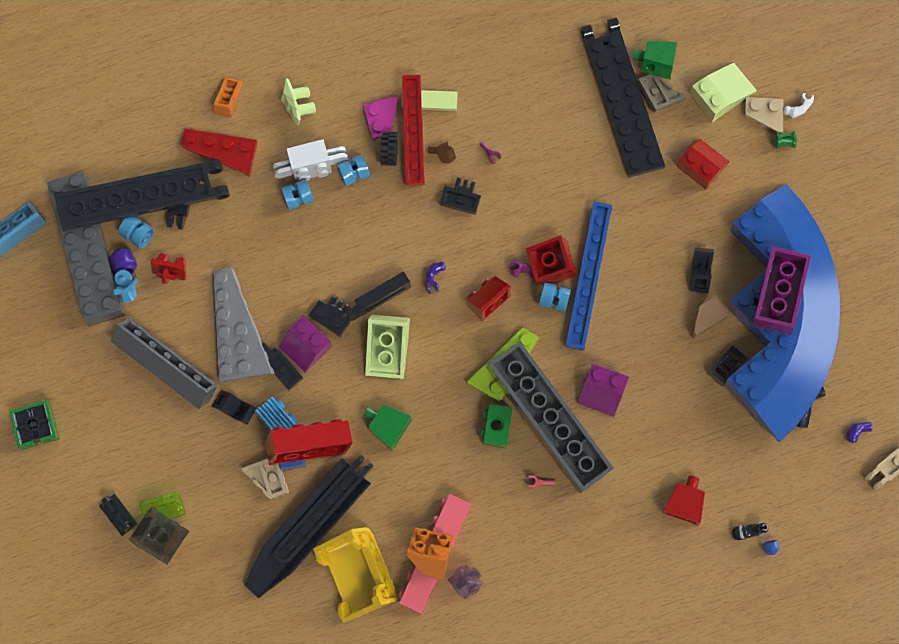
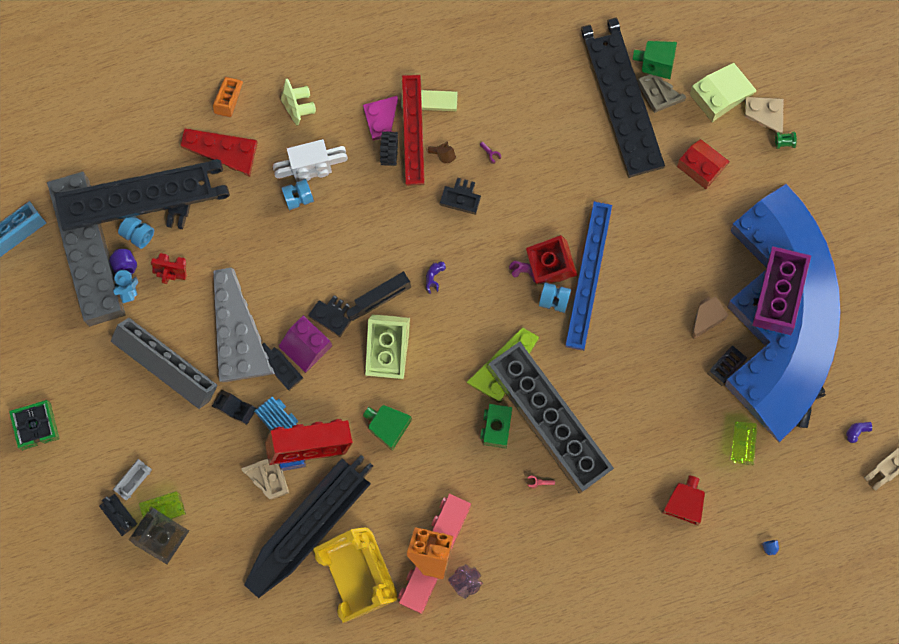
dark azure wheel [337,154,370,187] -> none
red slope [467,276,511,321] -> none
magenta slope [578,363,629,417] -> none
black slope [689,247,714,293] -> none
black piece [732,522,769,540] -> none
white piece [783,93,814,118] -> none
none -> light grey hinge [113,459,152,500]
none -> clear neon green hinge [731,422,758,466]

